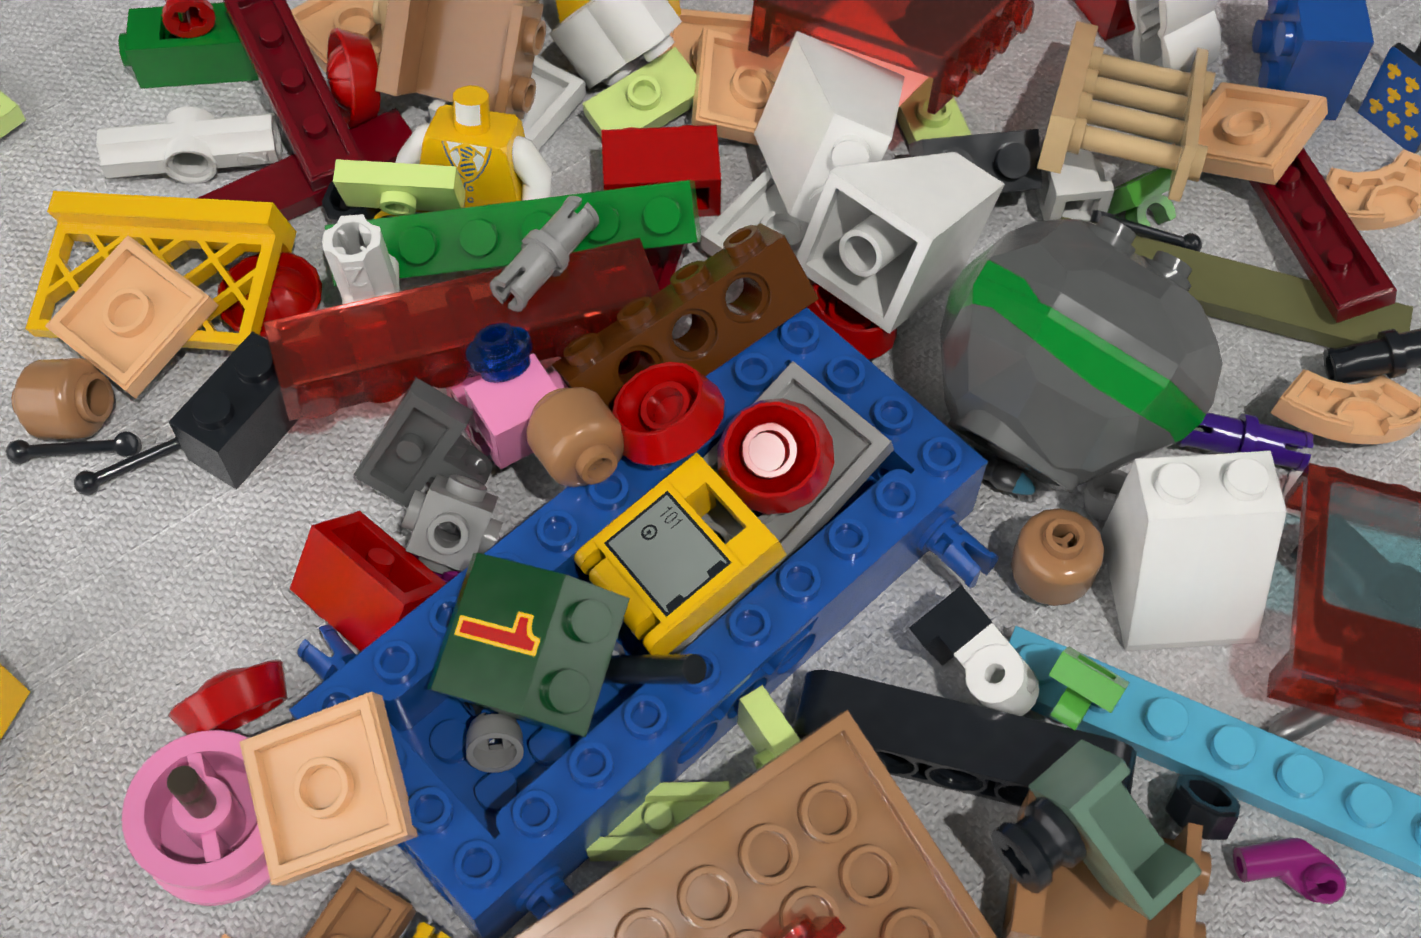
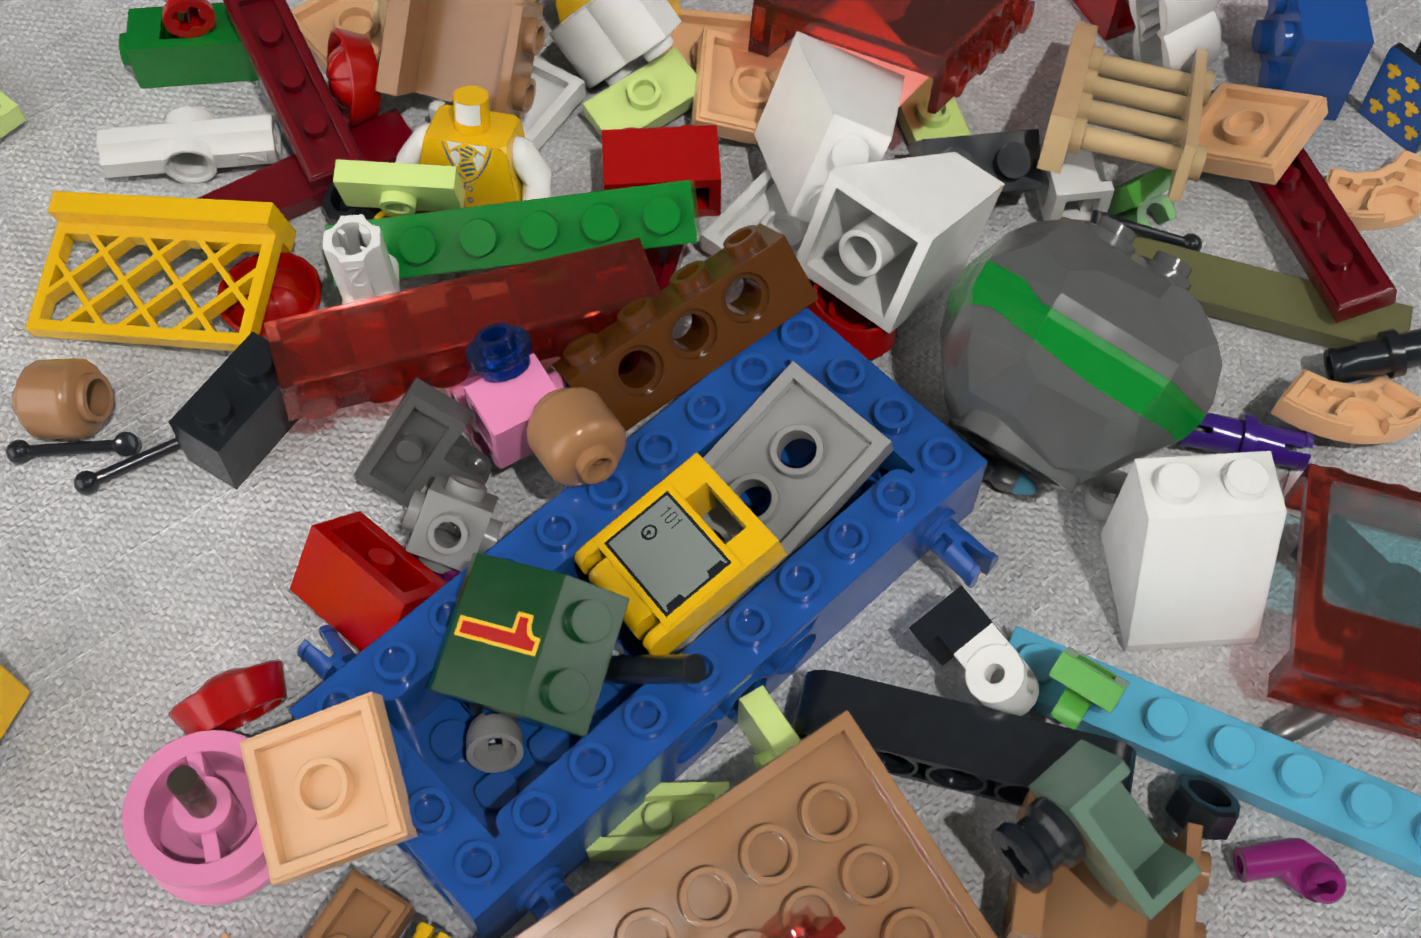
light nougat tile [45,235,219,399] -> none
light grey pin [490,195,599,312] -> none
red hat [613,362,725,466] -> none
red hat [717,398,835,514] -> none
medium nougat head [1011,508,1104,606] -> none

